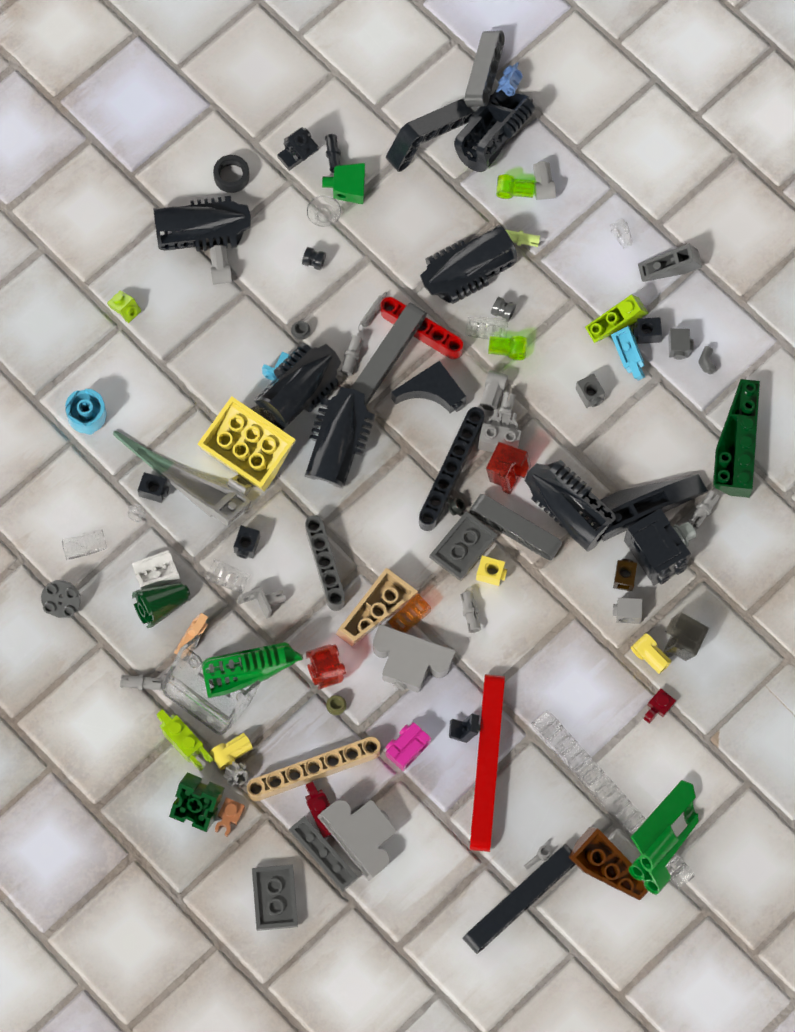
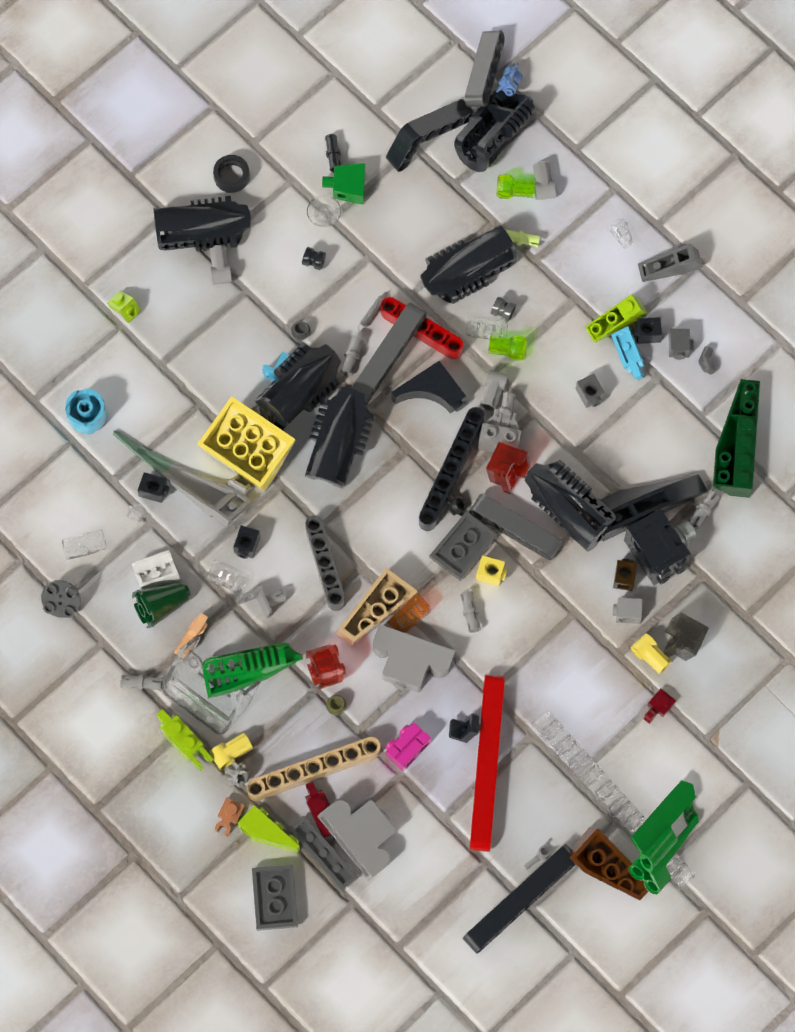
dark green brick [169,772,225,832] -> none
black tile [277,127,319,171] -> none
none -> lime slope [237,805,300,853]

